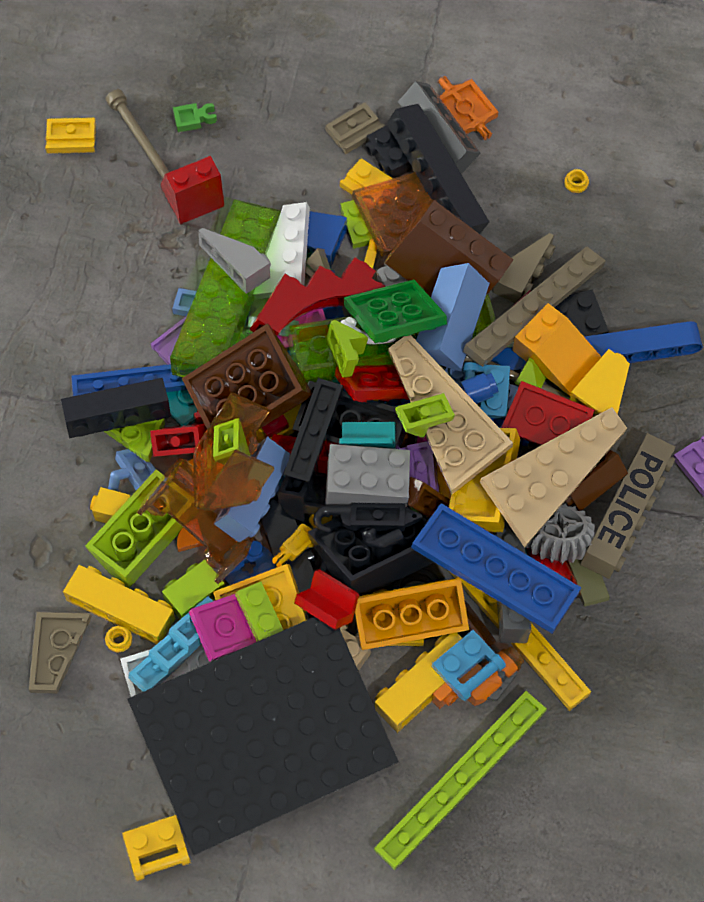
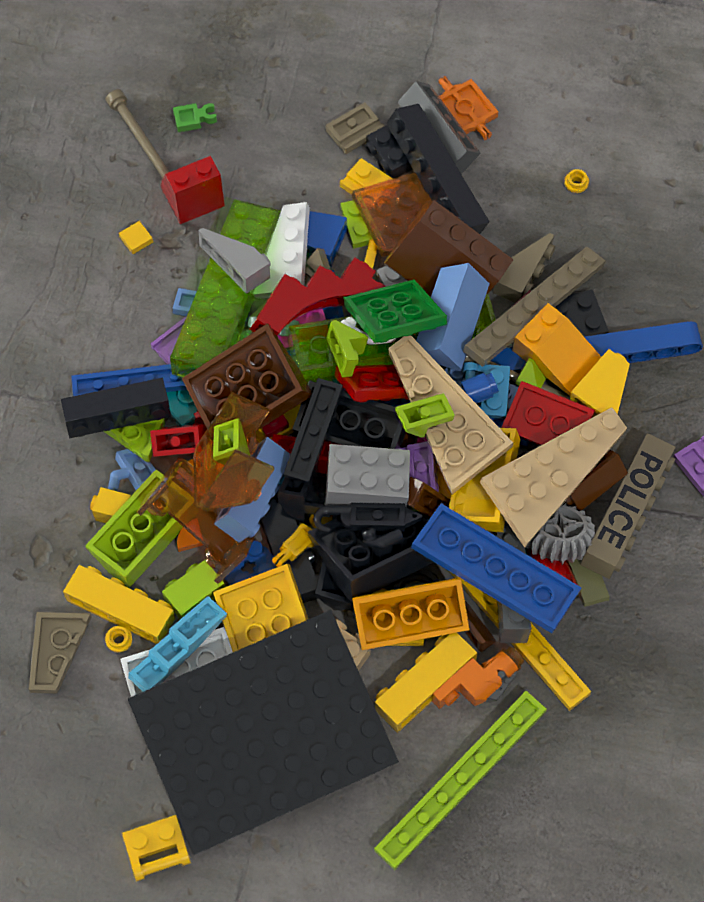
yellow plate [45,118,96,153] -> none
dark pink plate [189,594,256,662] -> none
lime plate [235,582,283,642] -> none
red panel [294,569,359,630] -> none
teal panel [339,422,396,449] -> none
dark azure plate [432,630,506,701] -> none
none -> yellow tile [119,221,153,254]

